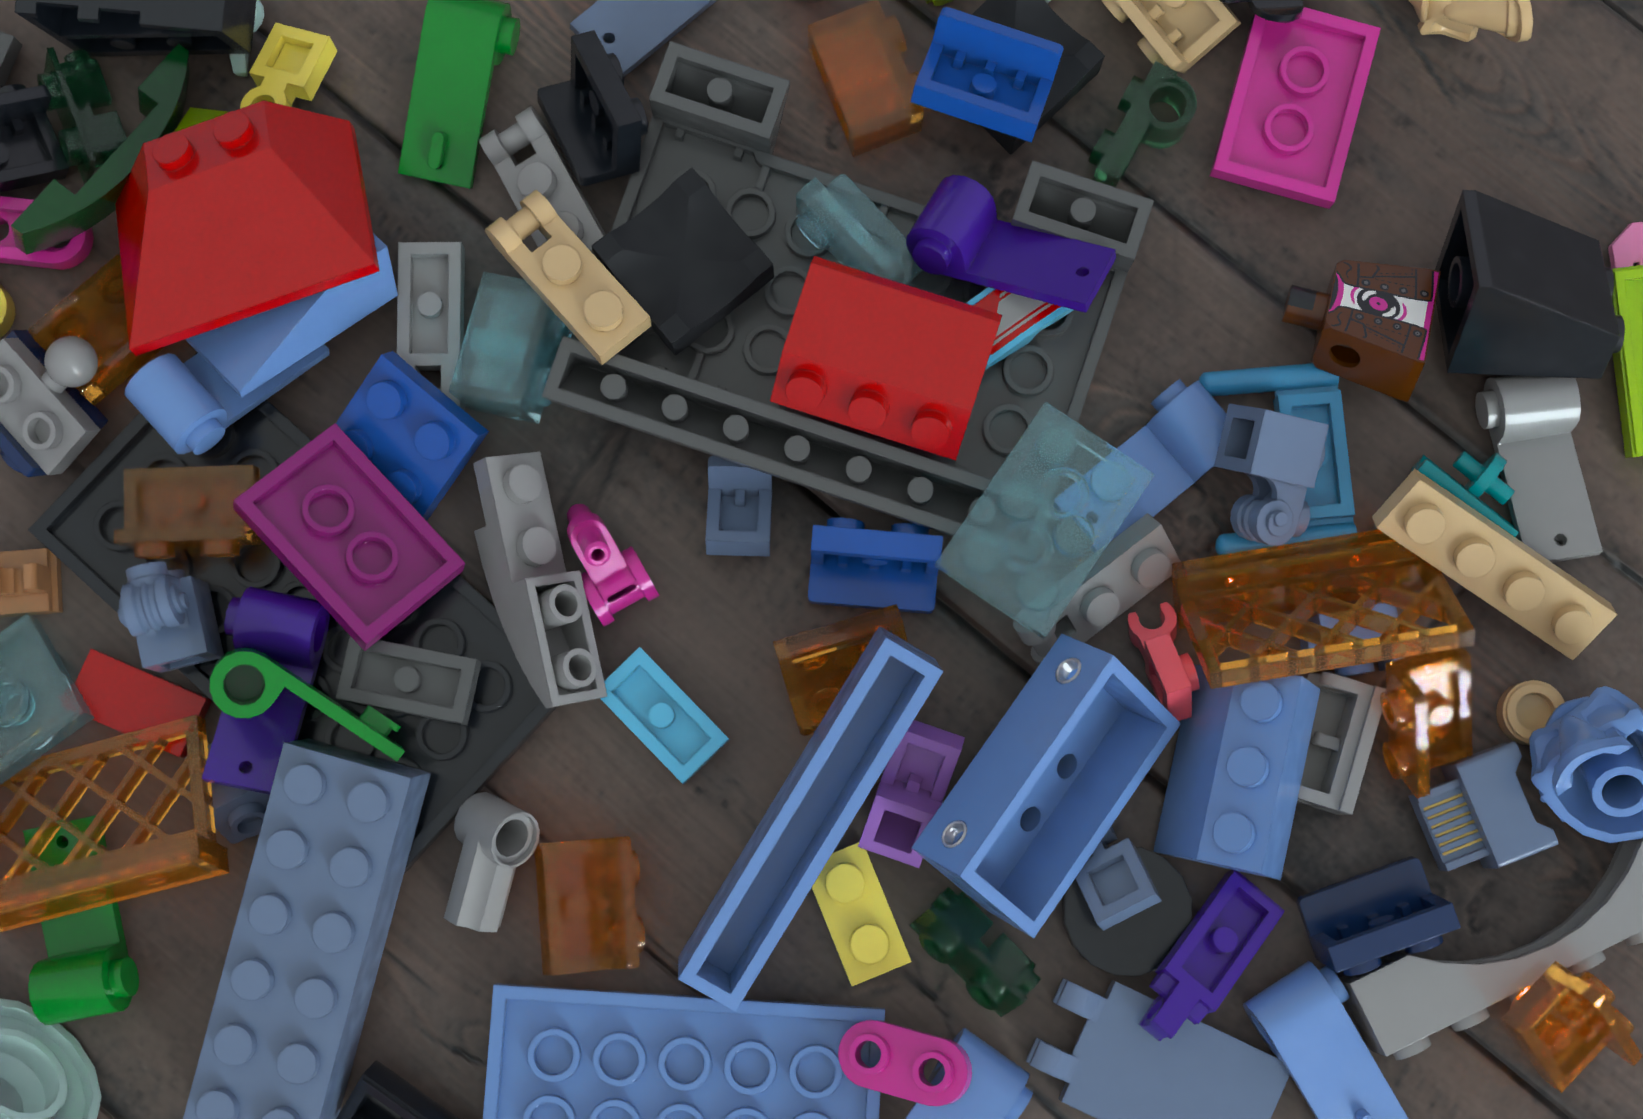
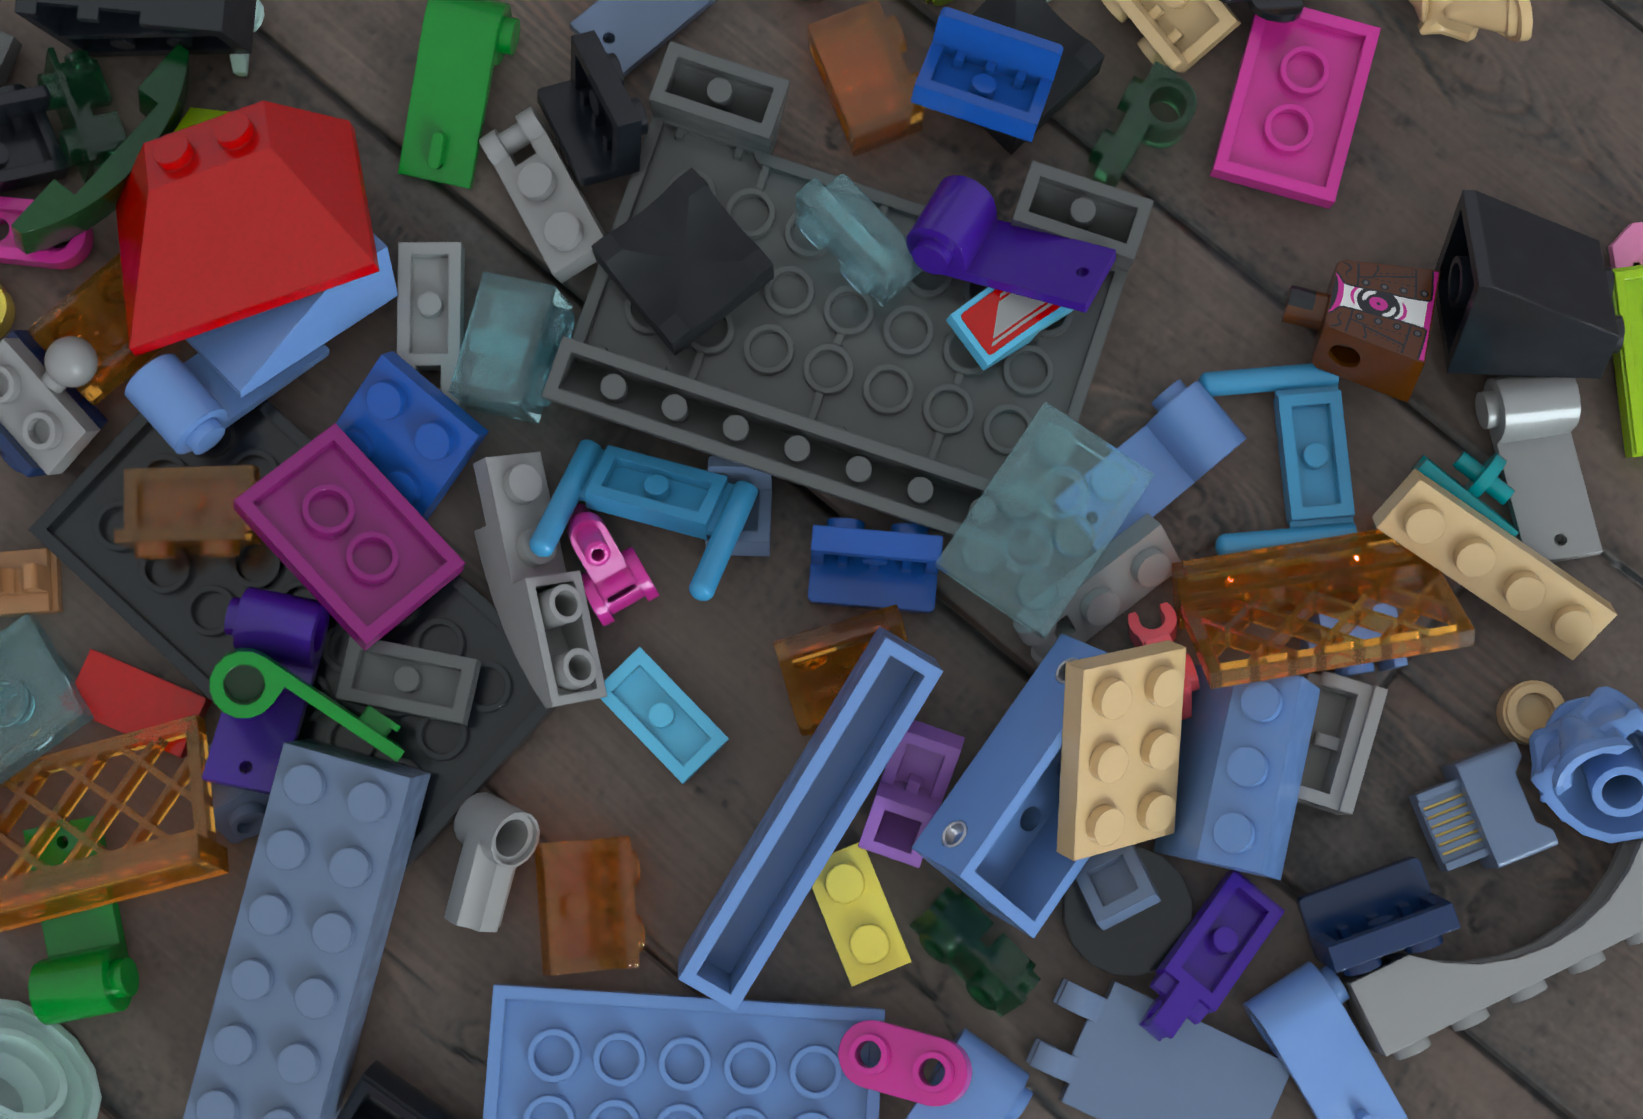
sand blue brick [118,561,224,673] -> none
light yellow plate [240,23,337,109] -> none
tan plate [485,190,652,365] -> none
red slope [770,256,1002,461] -> none
sand blue brick [1214,403,1329,546] -> none
clear orange bracket [1380,641,1473,799] -> none
clear orange bracket [1501,961,1643,1093] -> none
none -> dark azure plate [529,439,758,601]
none -> tan plate [1056,640,1187,861]

